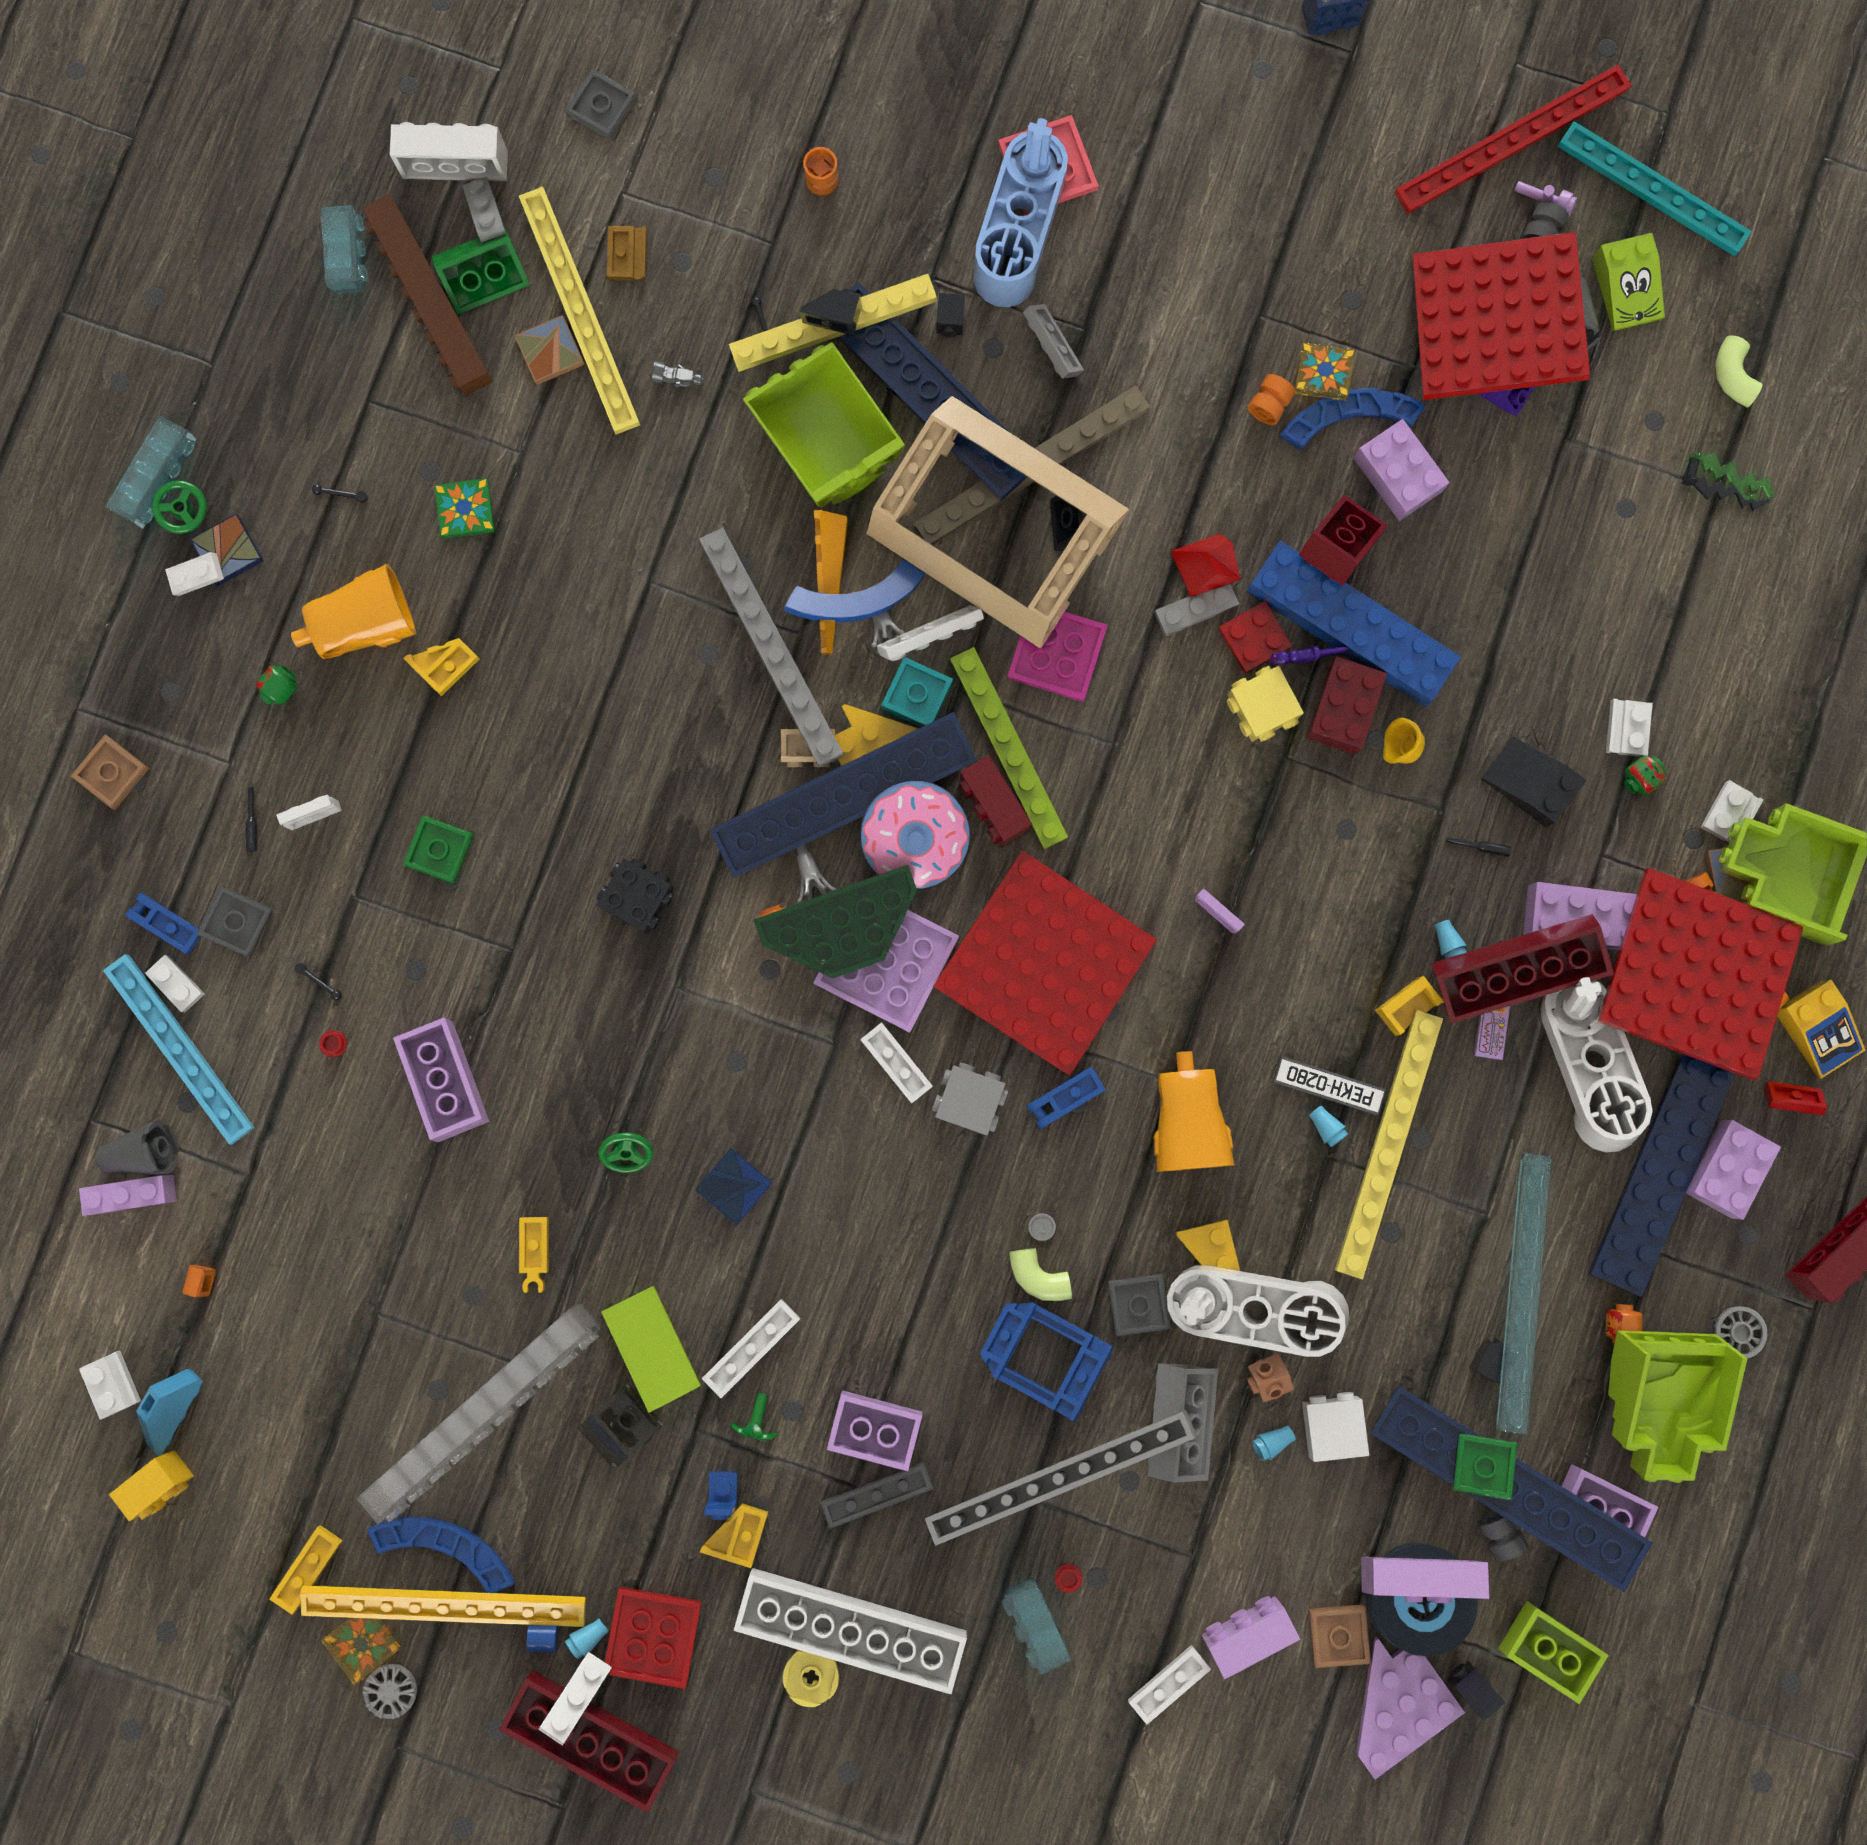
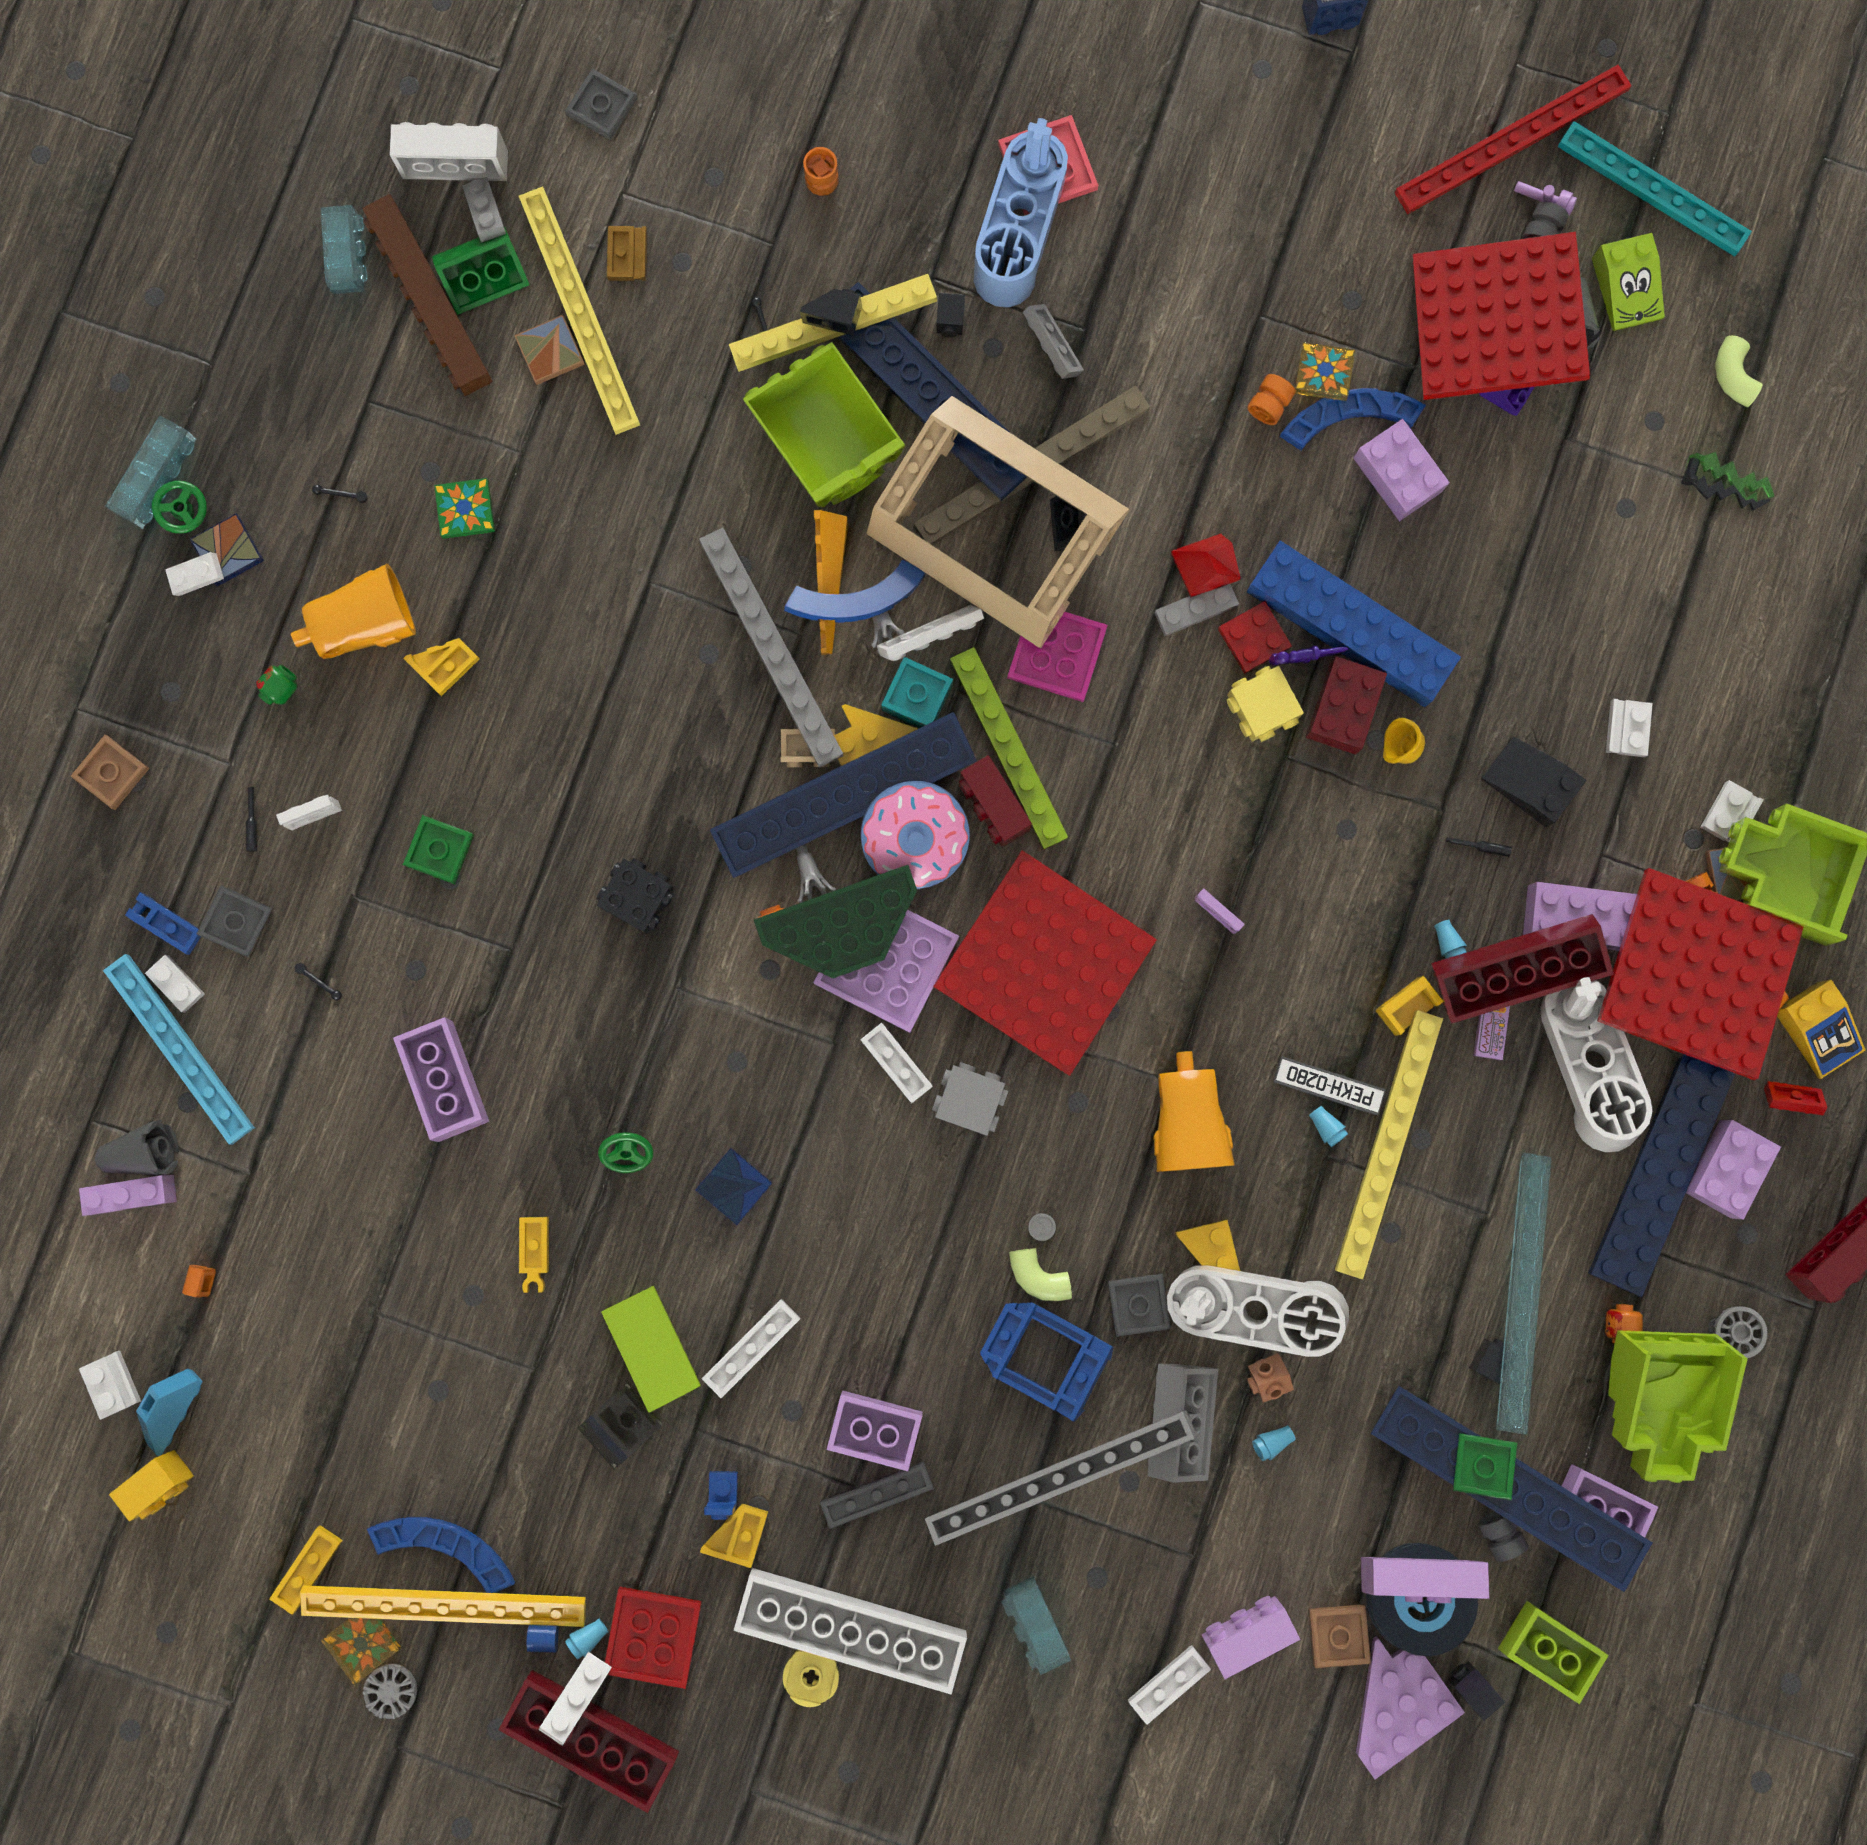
red plate [319,1030,347,1057] -> none
clear brick [356,1303,602,1524] -> none
dark grey piece [652,361,704,388] -> none
green plant [731,1393,778,1441] -> none
blue plate [1026,1066,1106,1129] -> none
red plate [1054,1563,1082,1593] -> none
dark red brick [1298,495,1388,586] -> none
white brick [1302,1392,1369,1462] -> none
green head [1624,756,1667,796] -> none

